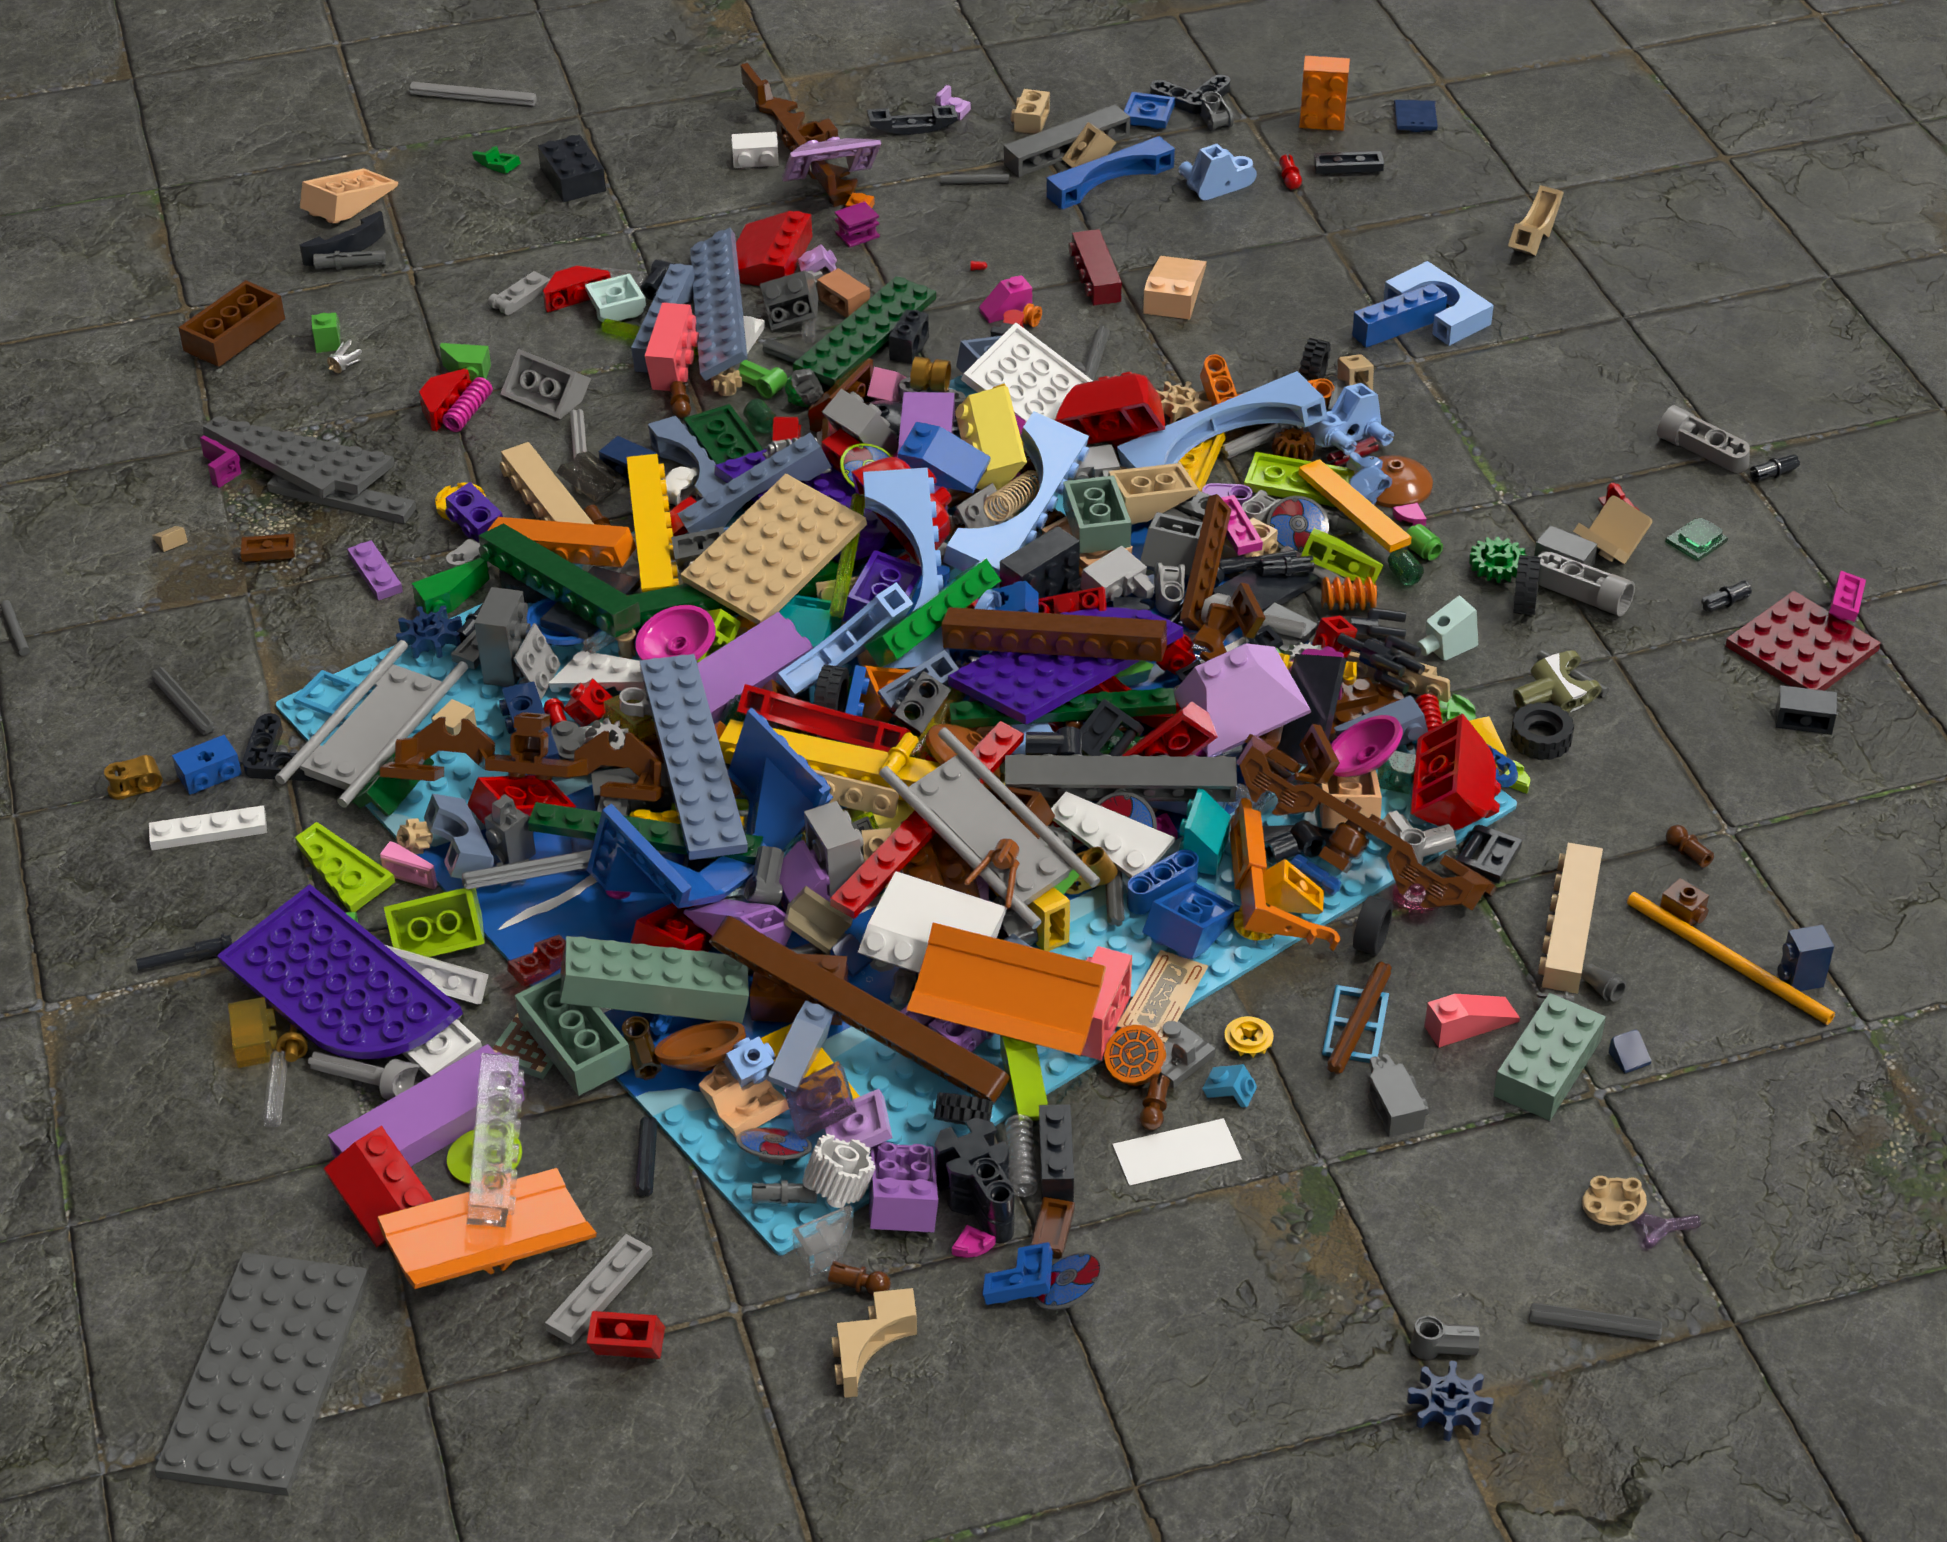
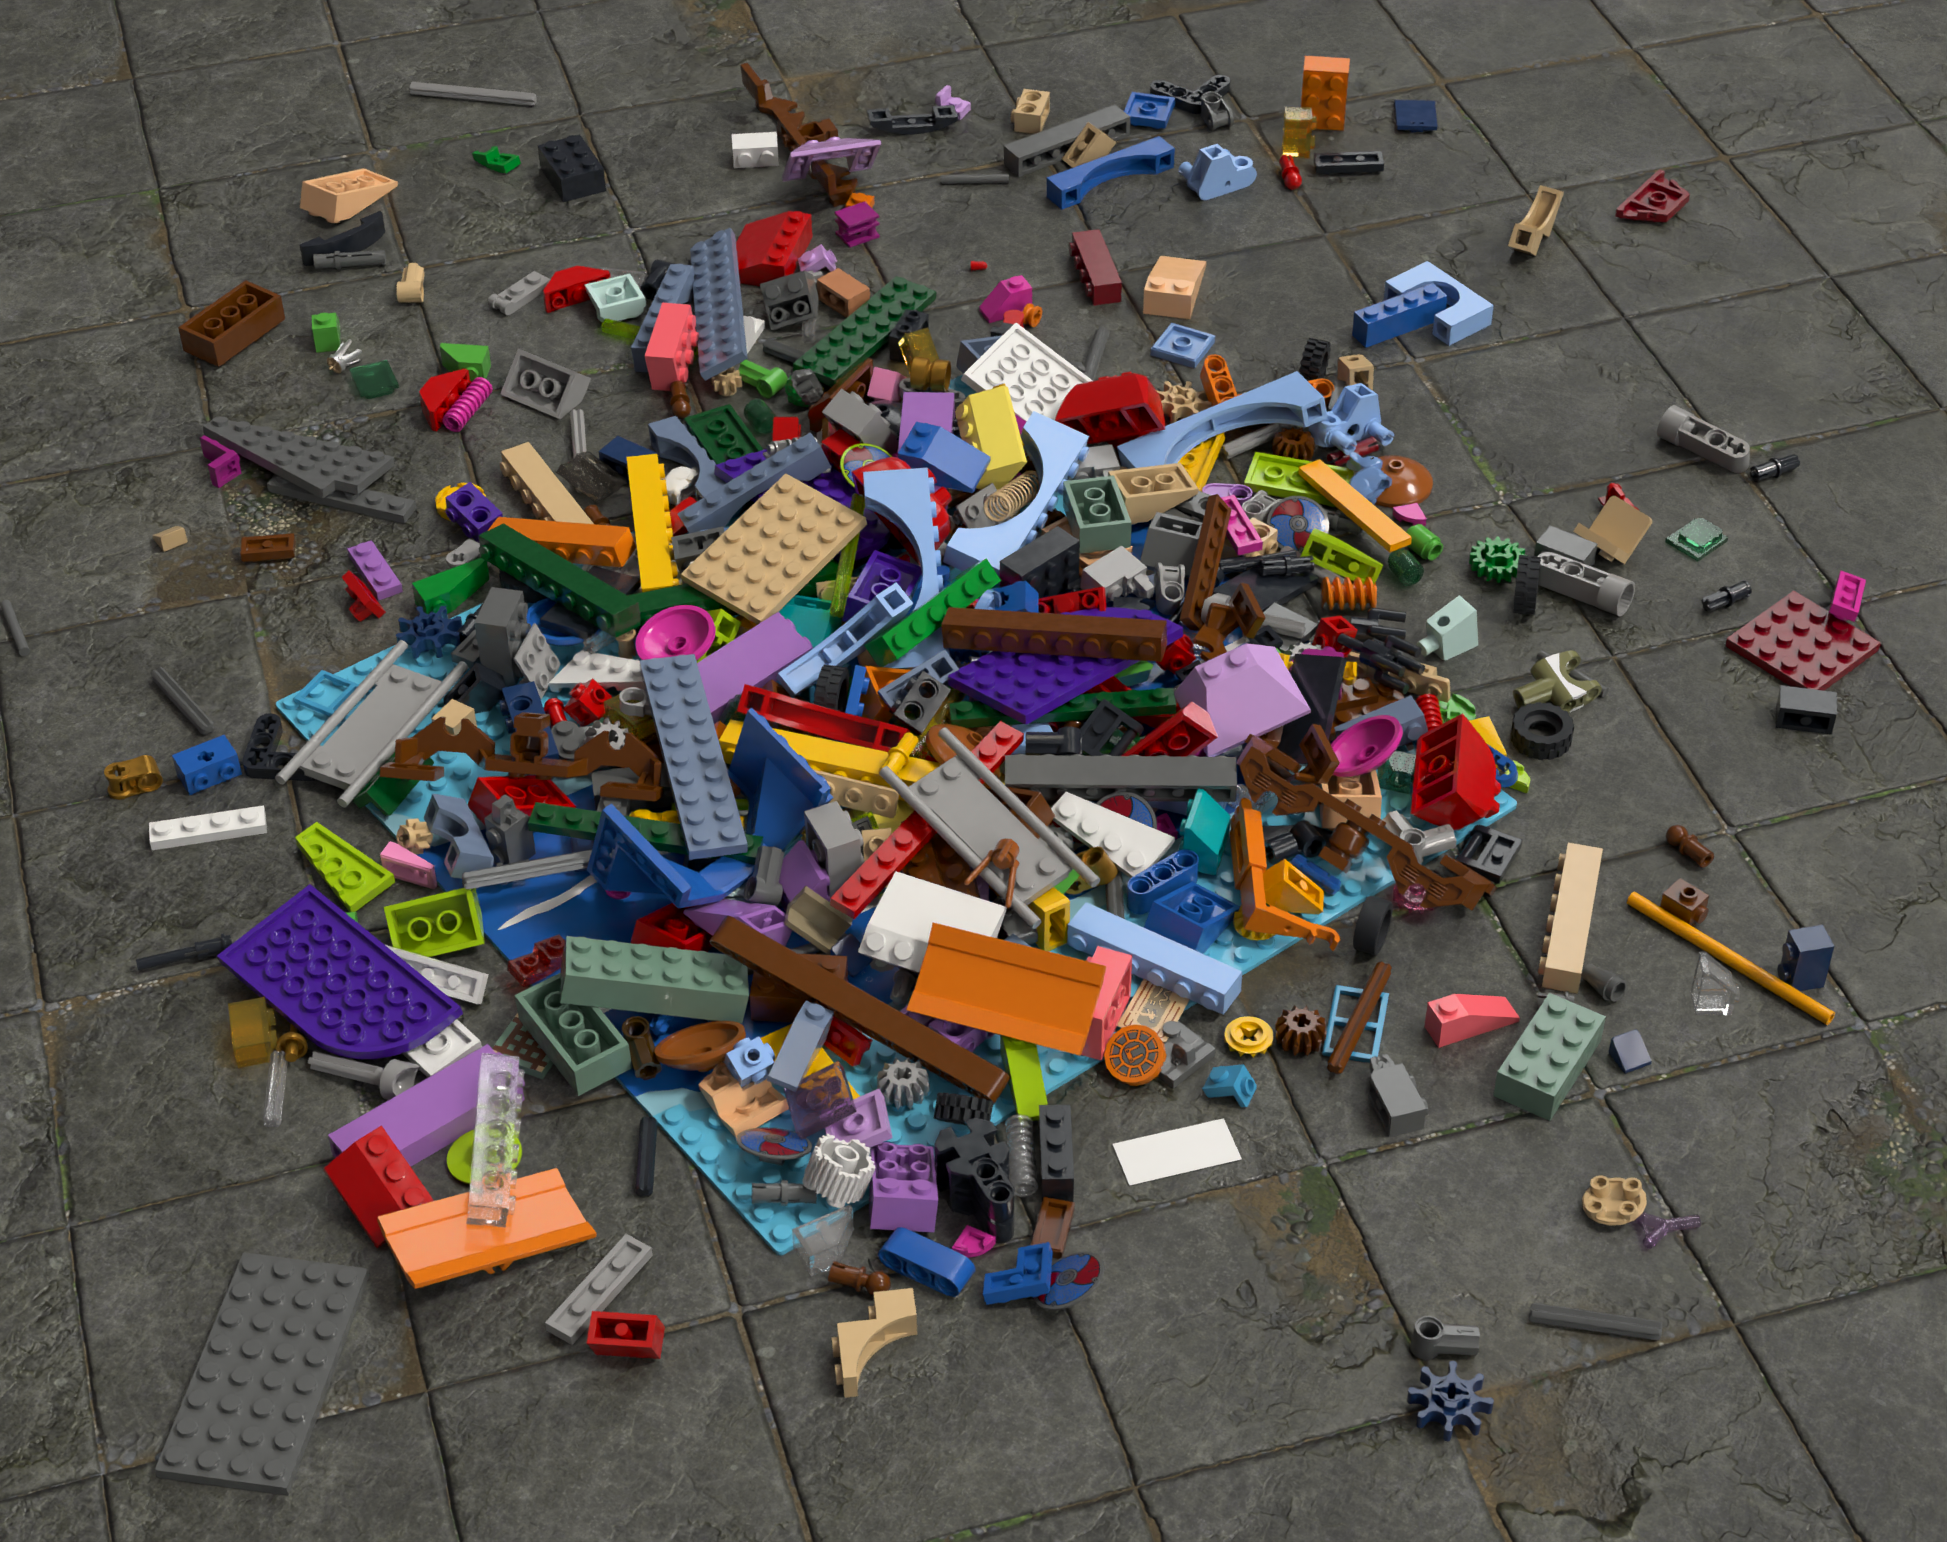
reddish brown pin [1139,1074,1170,1130] -> none
none -> red hinge [342,570,386,622]
none -> clear green piece [349,360,399,399]
none -> tan piece [397,263,425,303]
none -> black slope [443,662,505,714]
none -> red hinge [823,1016,873,1067]
none -> light grey gear [877,1057,929,1110]
none -> blue beam [878,1227,975,1297]
none -> clear yellow brick [899,328,939,376]
none -> light blue brick [1067,902,1242,1015]
none -> medium blue tile [1151,323,1215,368]
none -> reddish brown gear [1275,1005,1327,1056]
none -> clear yellow brick [1282,107,1316,158]
none -> dark red wing [1615,169,1690,222]
none -> clear slope [1690,952,1740,1015]

